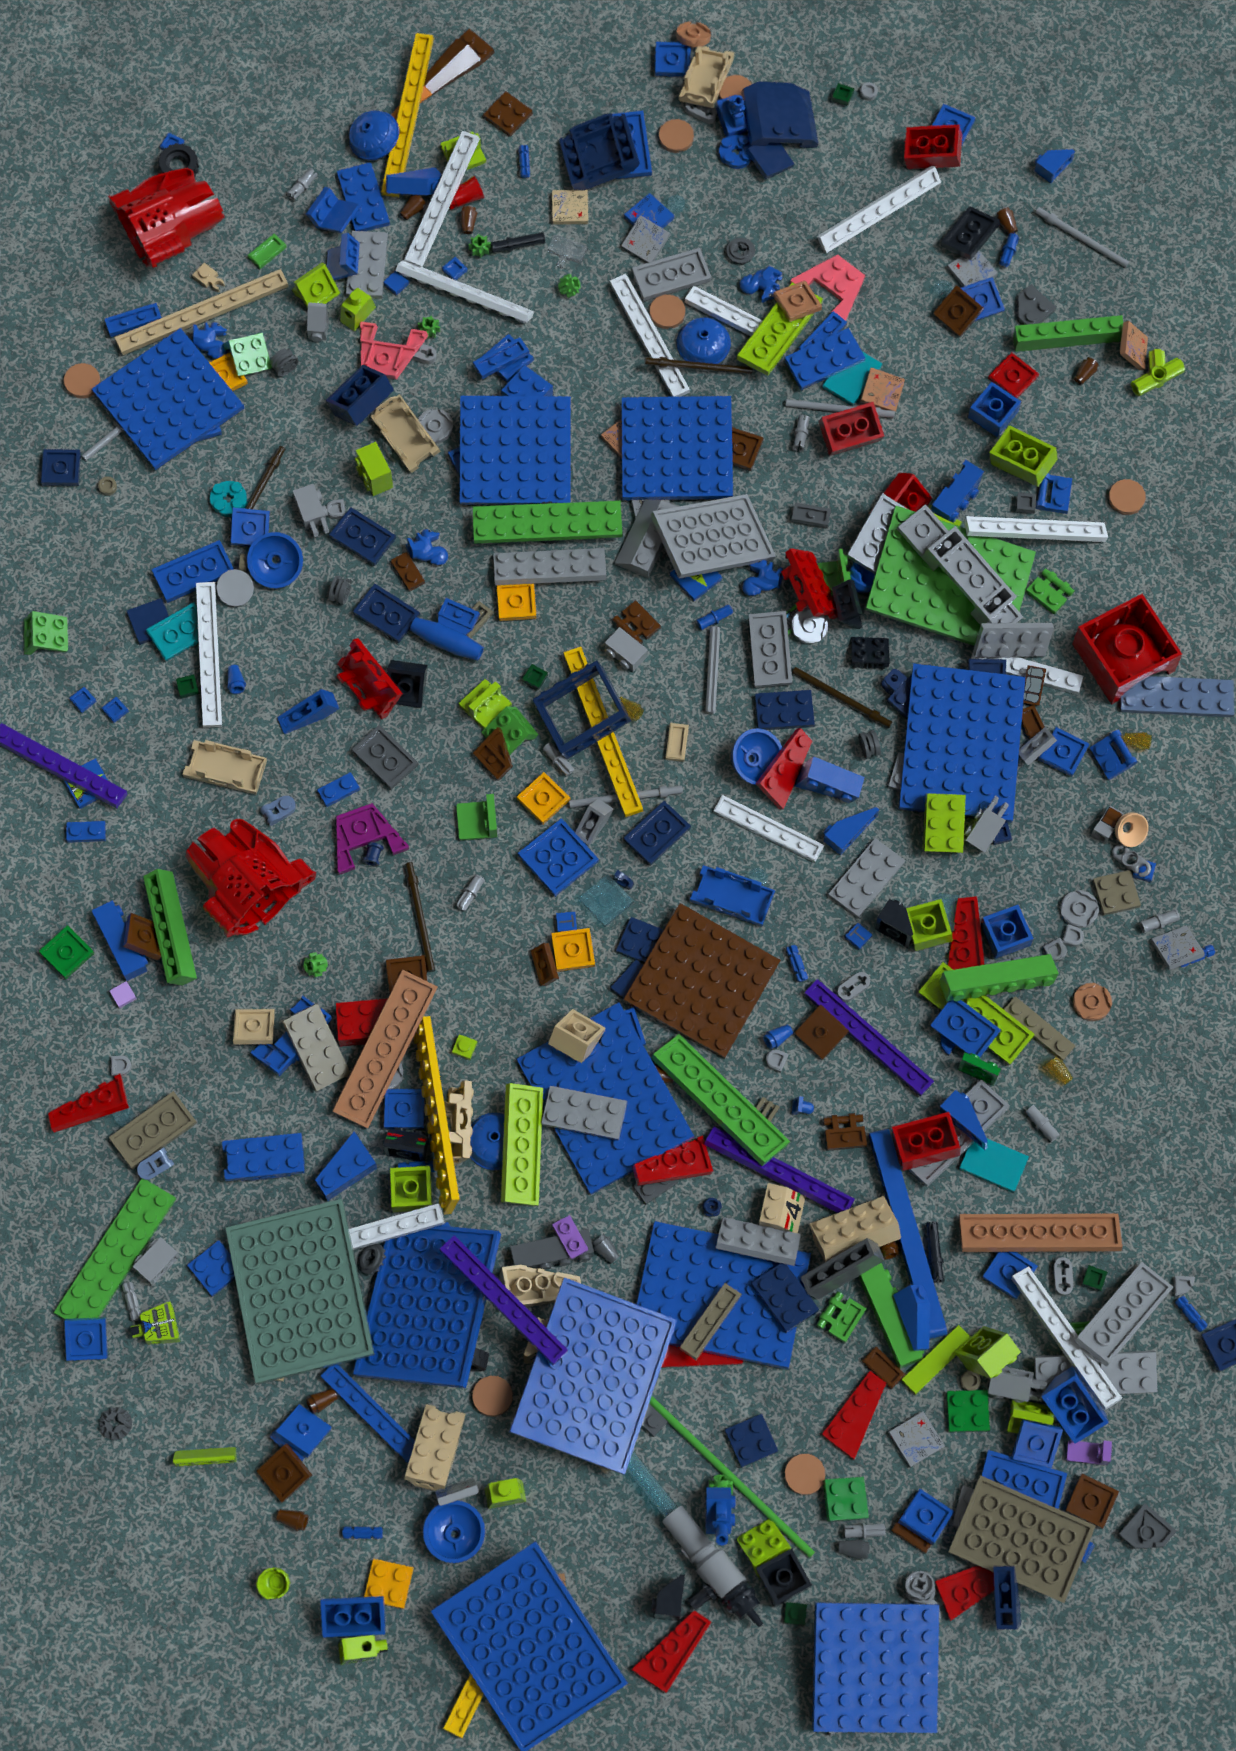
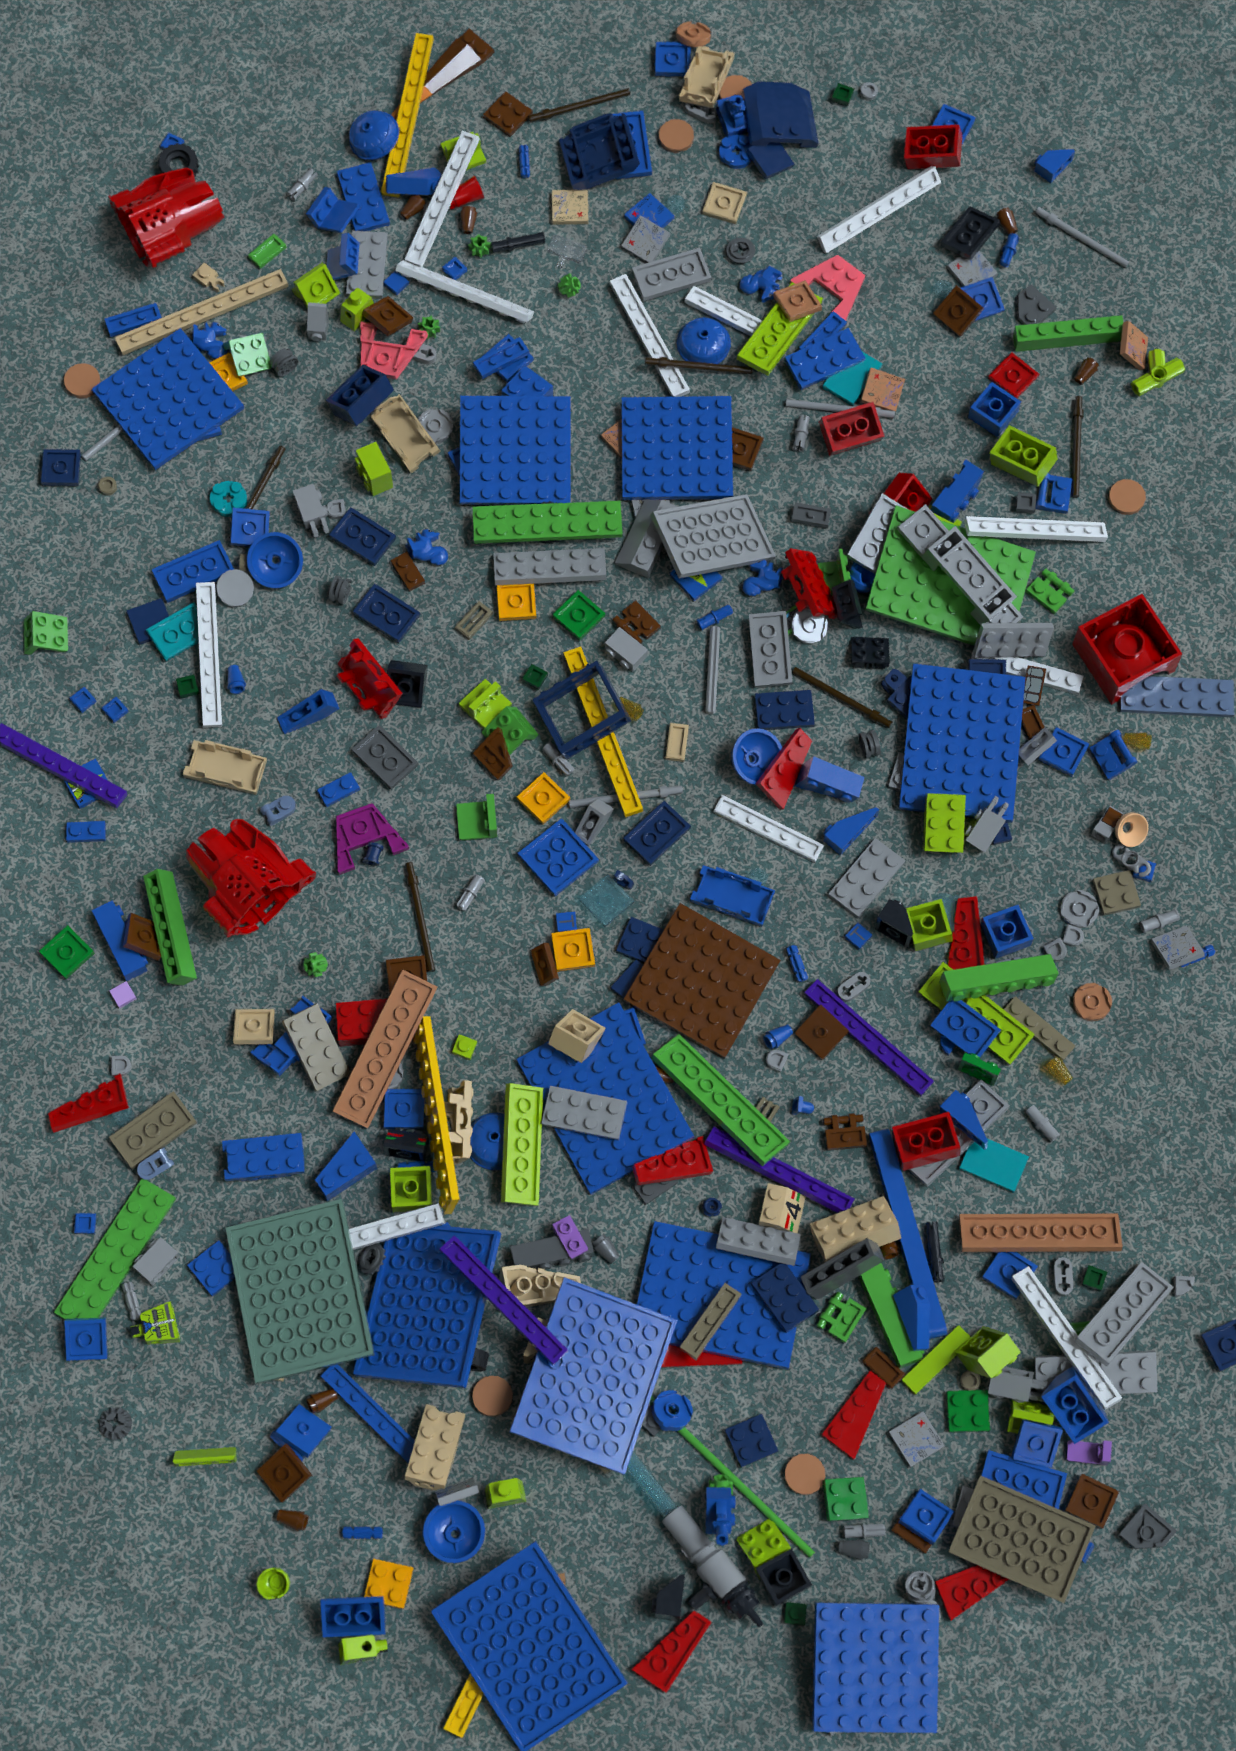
blue plate [410,598,484,661] -> none
nougat tile [650,295,685,329] -> none
dark blue slope [993,1566,1021,1630] -> none
blue axle [1175,1296,1208,1332] -> none
none -> blue tile [74,1213,96,1234]
none -> reddish brown plate [362,296,414,336]
none -> dark brown bar [528,88,631,122]
none -> green plate [553,590,605,641]
none -> blue plate [651,1390,693,1431]
none -> tan tile [702,182,747,224]
none -> dark brown bar [1072,396,1084,498]

